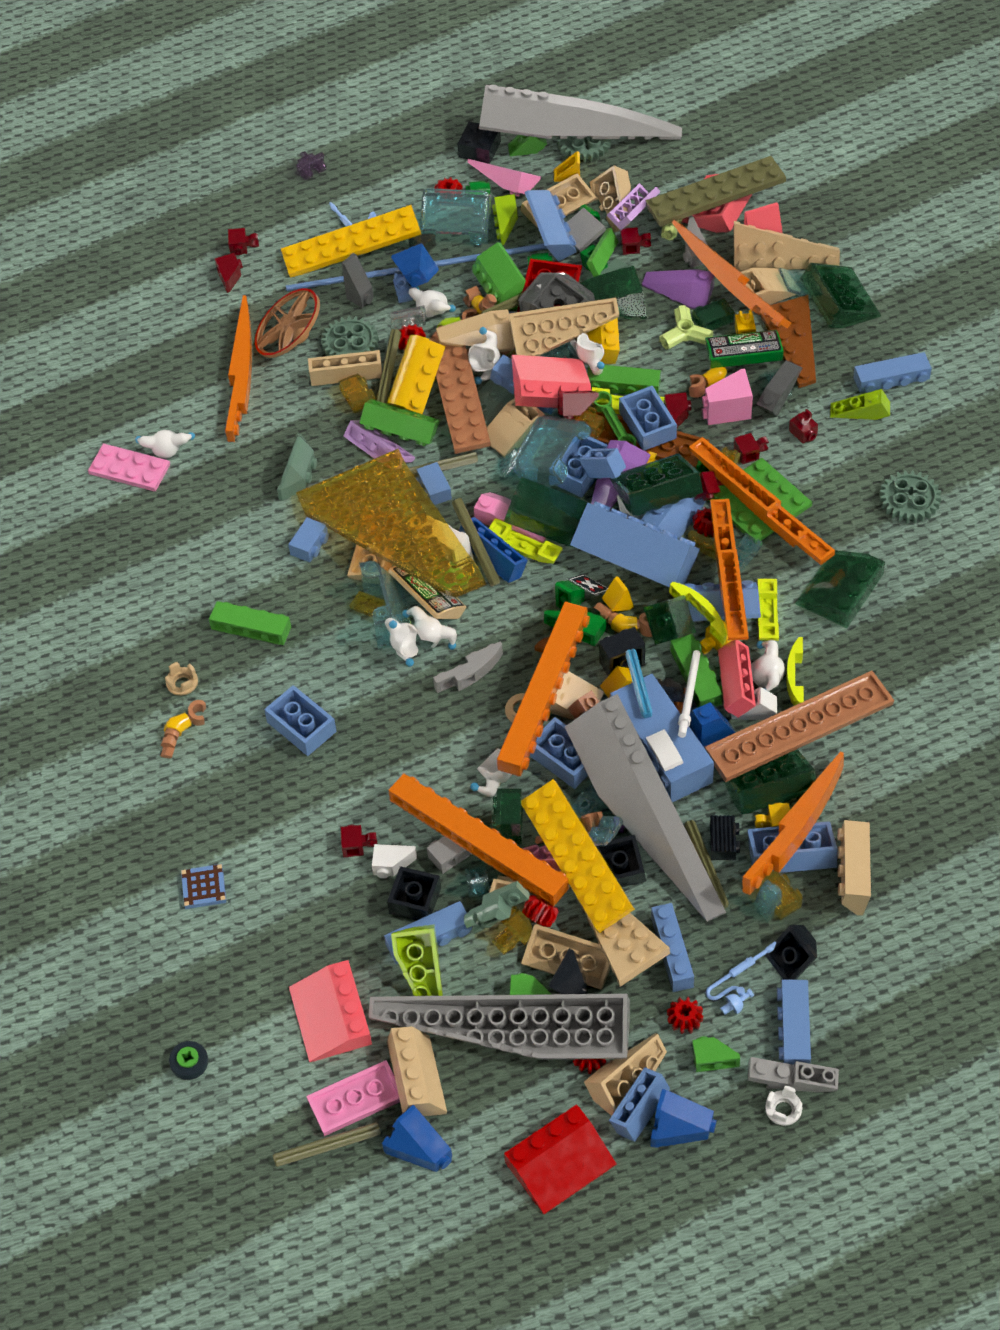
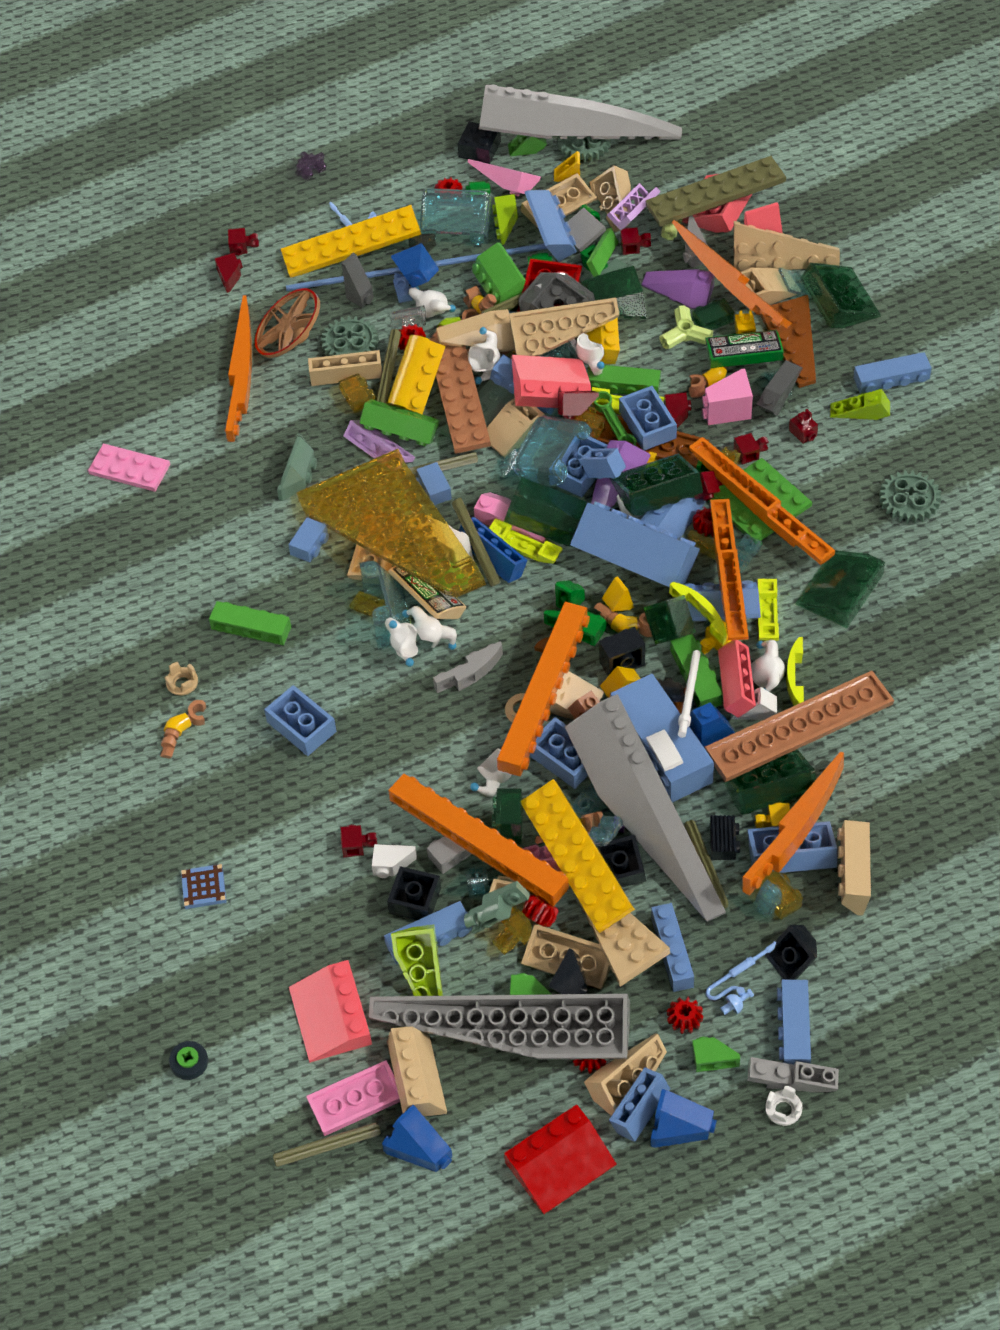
white piece [135,430,195,459] -> none
black sticker [568,574,608,595] -> none
dark azure axle [626,649,652,718] -> none

